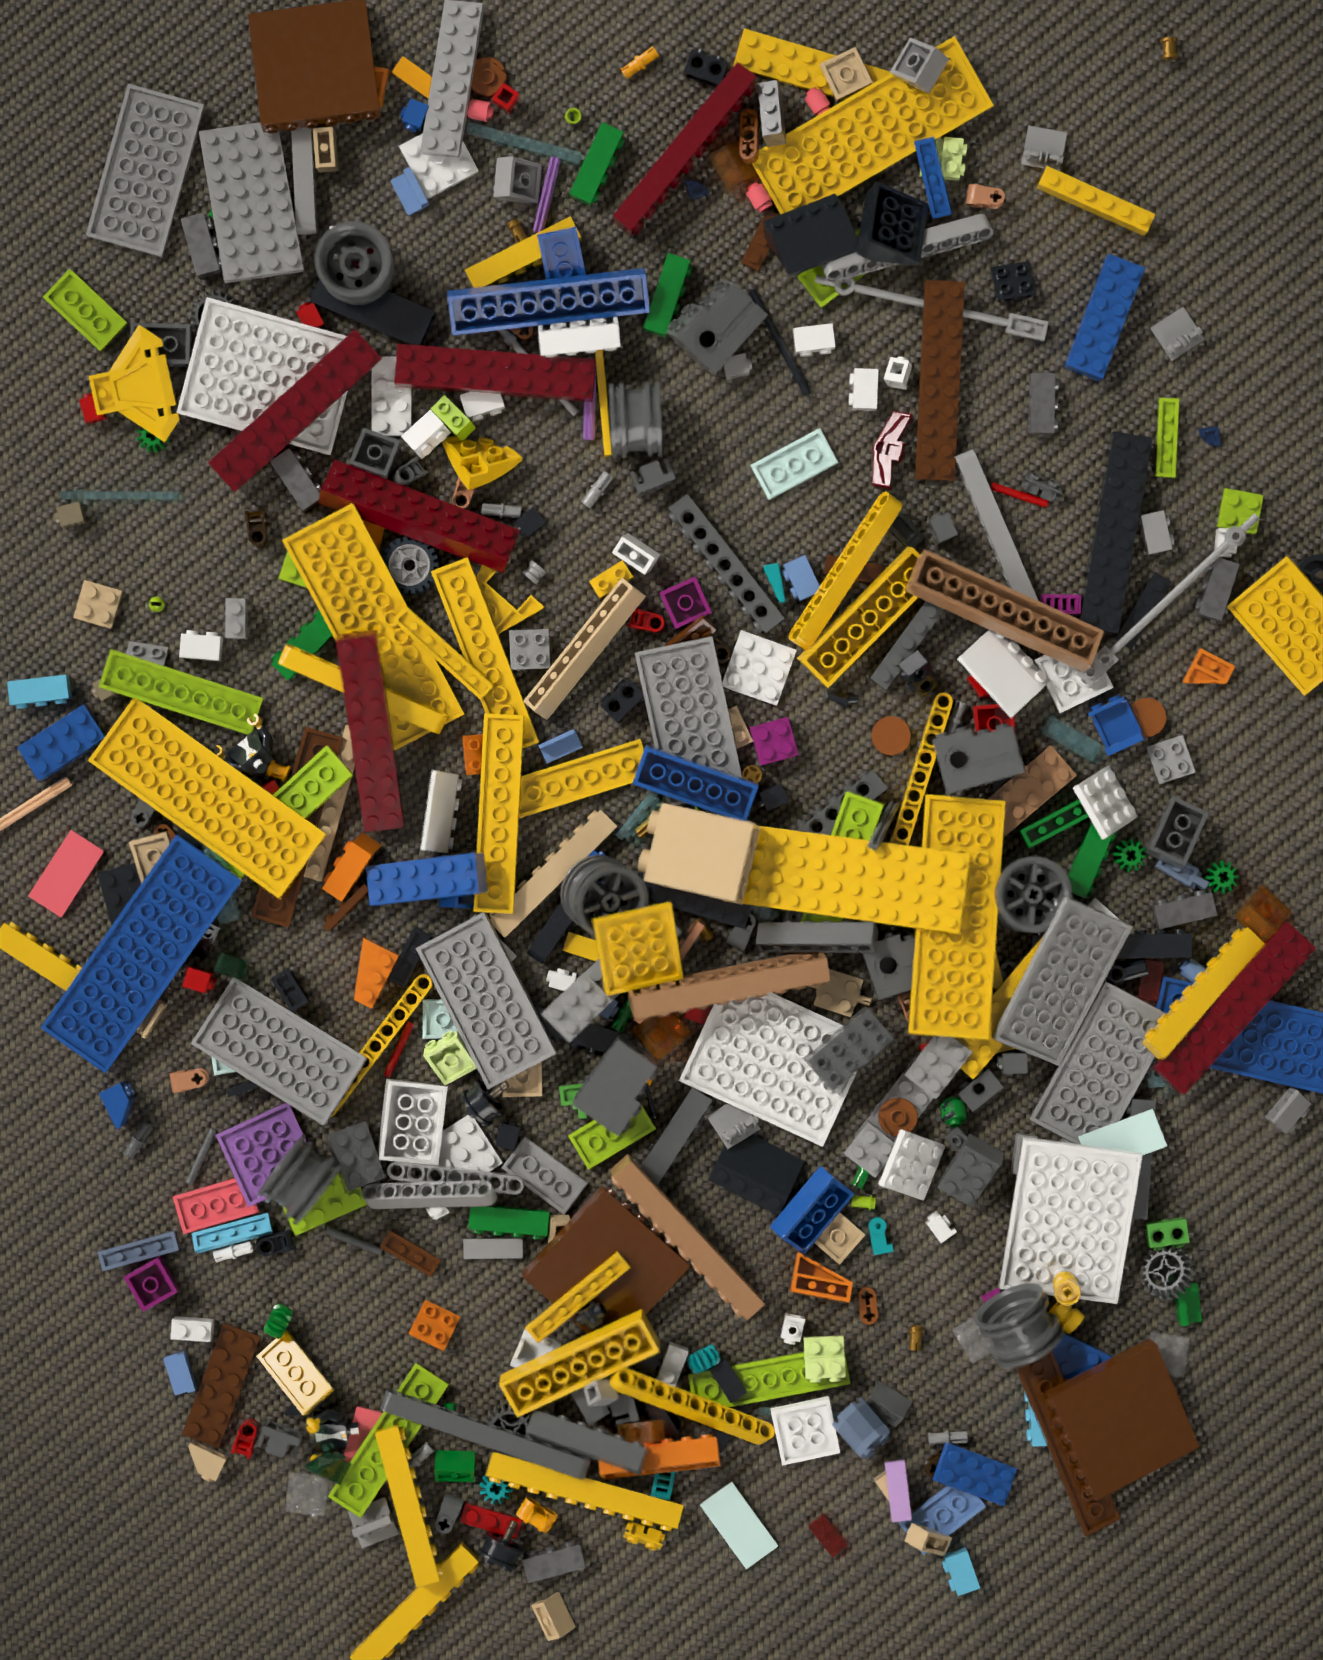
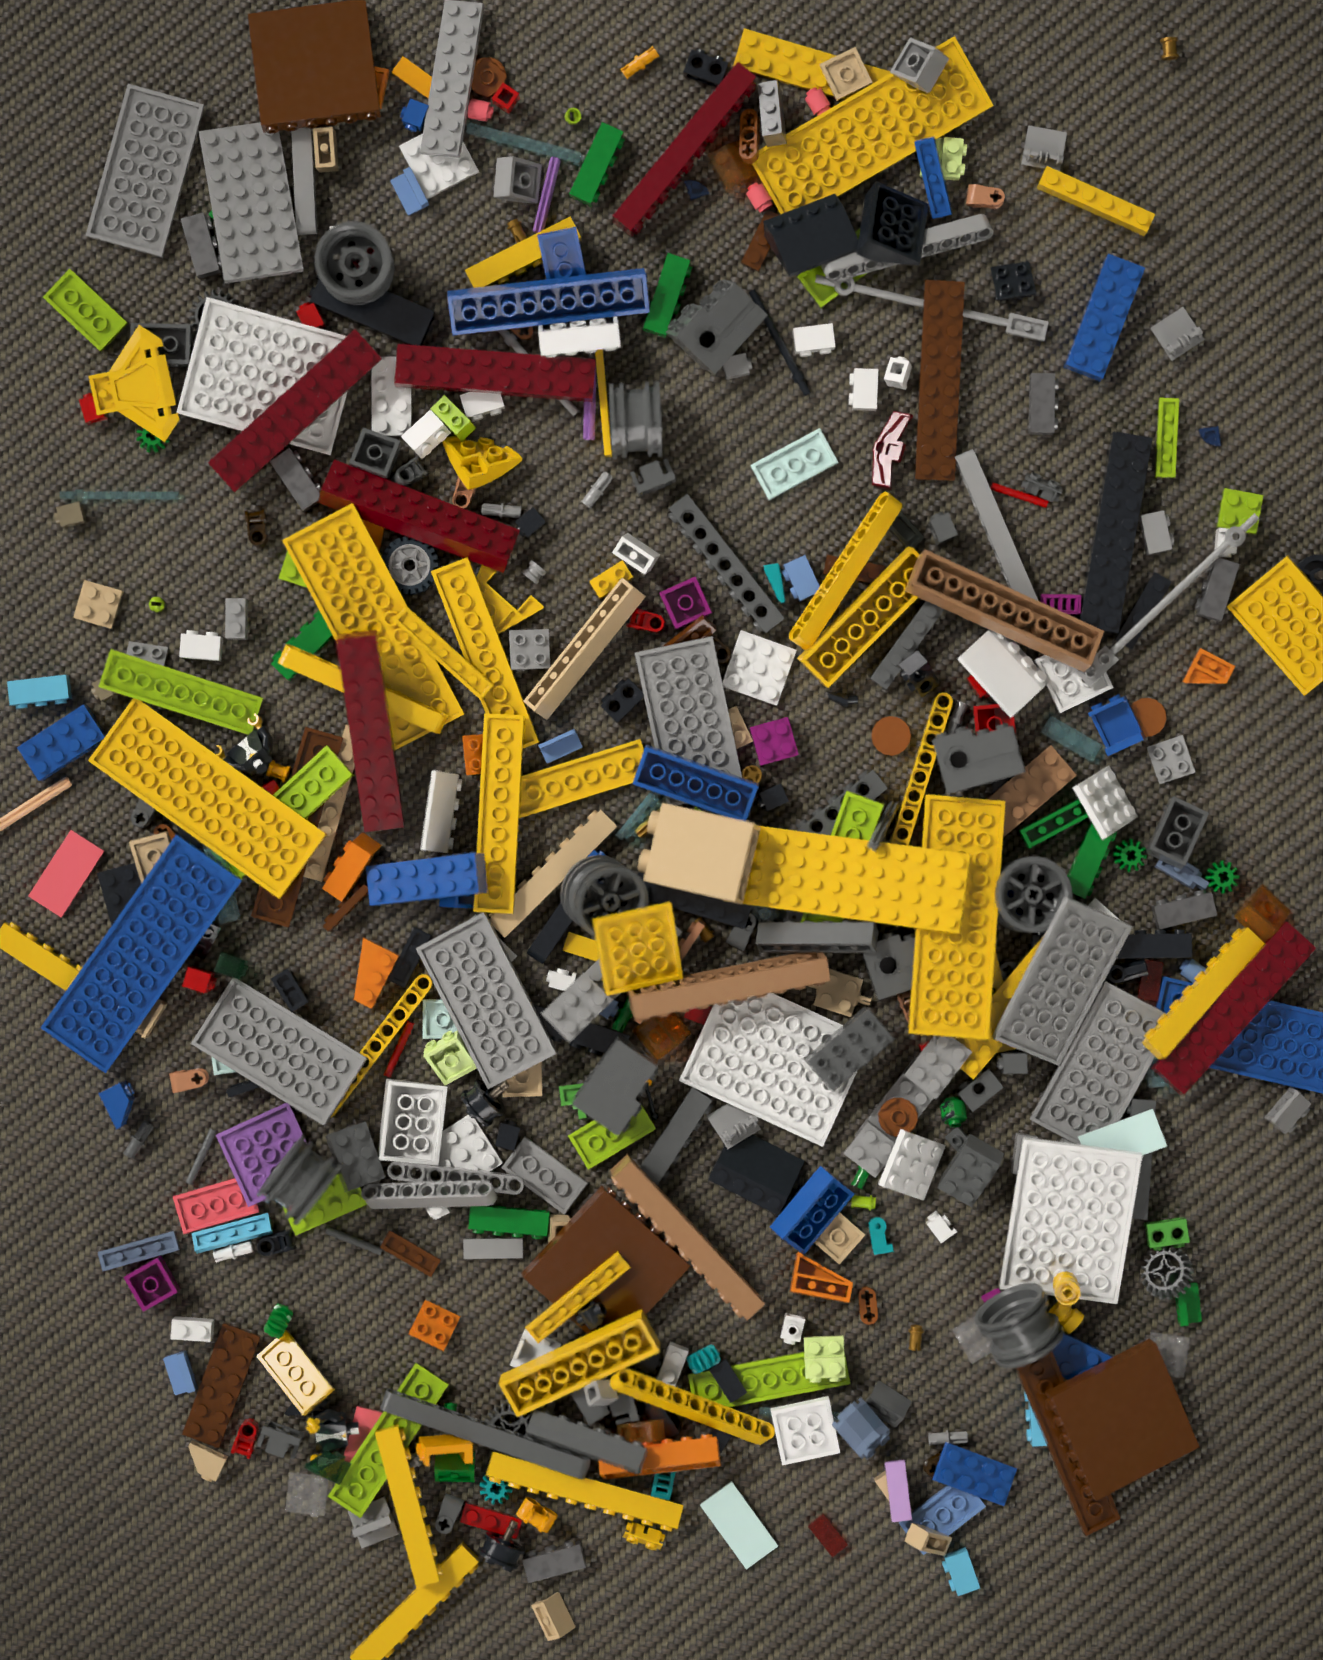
none -> light orange panel [416,1434,473,1466]

